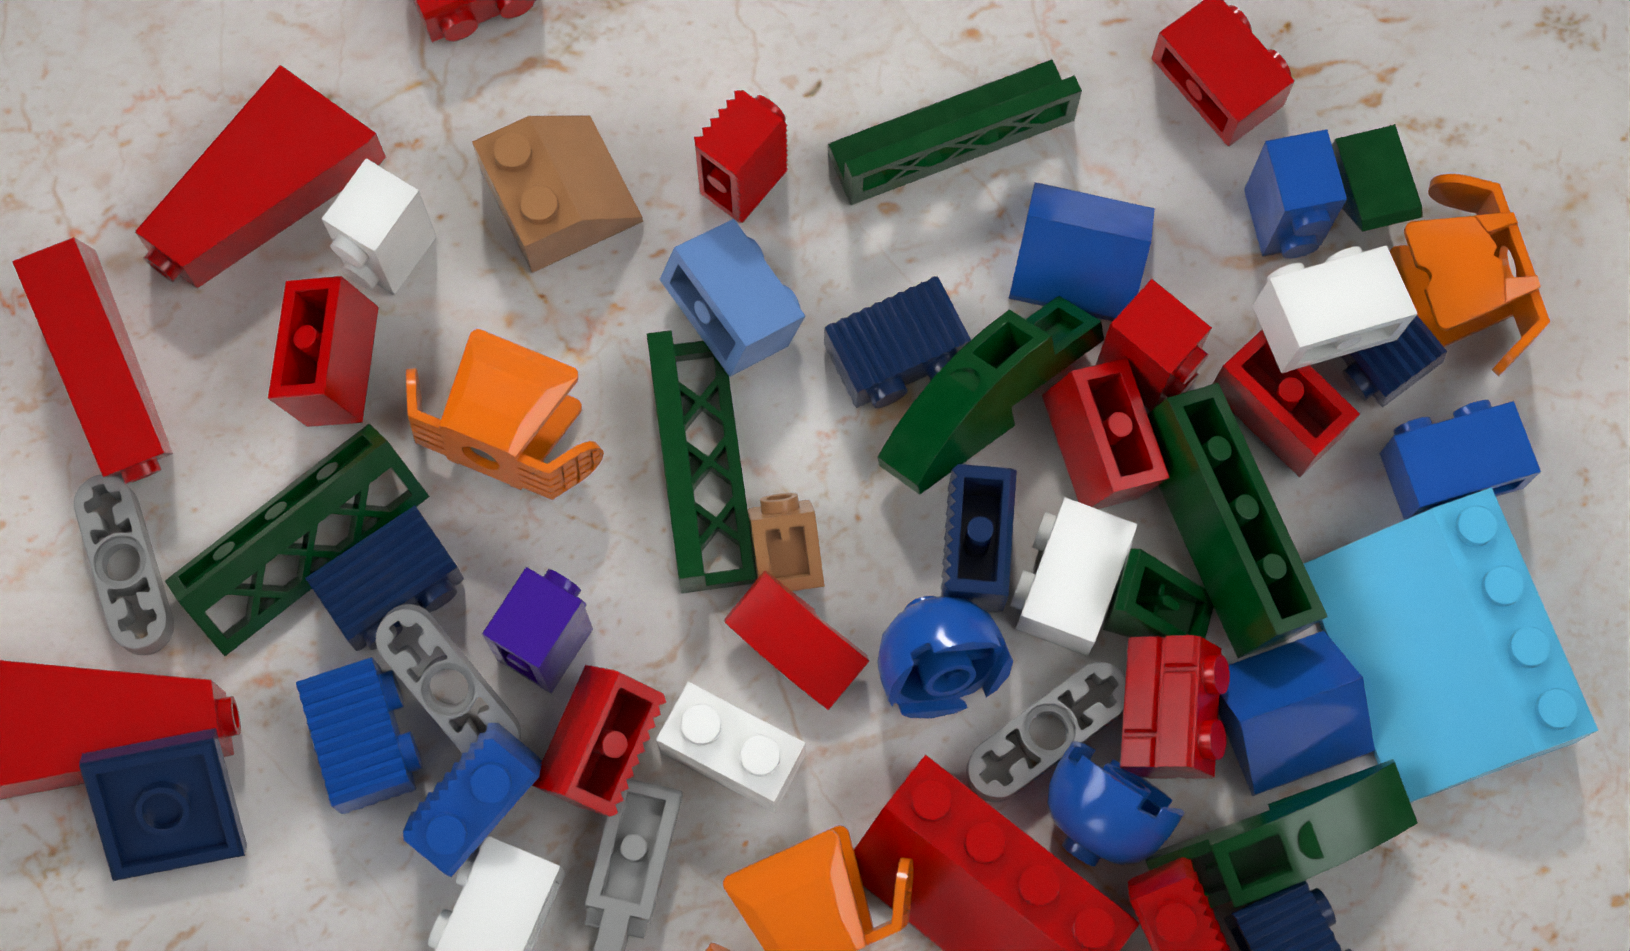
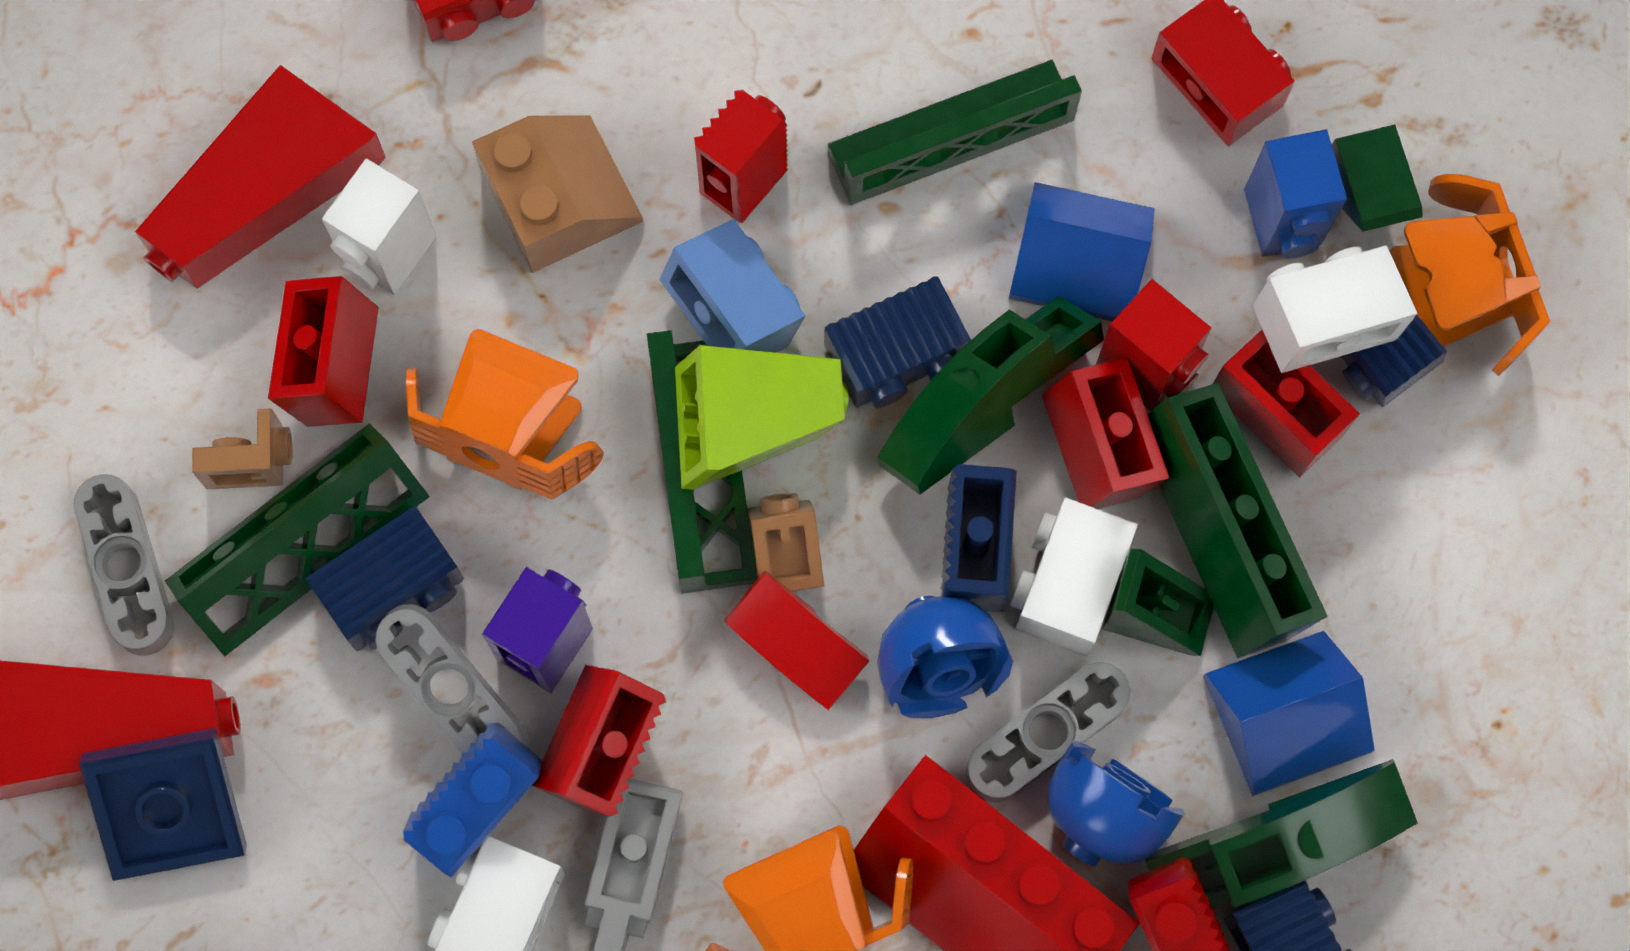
red slope [12,237,173,484] -> none
blue brick [296,657,423,814] -> none
white brick [656,681,806,813] -> none
red brick [1120,635,1230,779] -> none
medium azure slope [1304,488,1598,803] -> none
blue brick [1379,400,1541,520] -> none
none -> medium nougat bracket [192,408,293,490]
none -> lime slope [675,345,849,490]

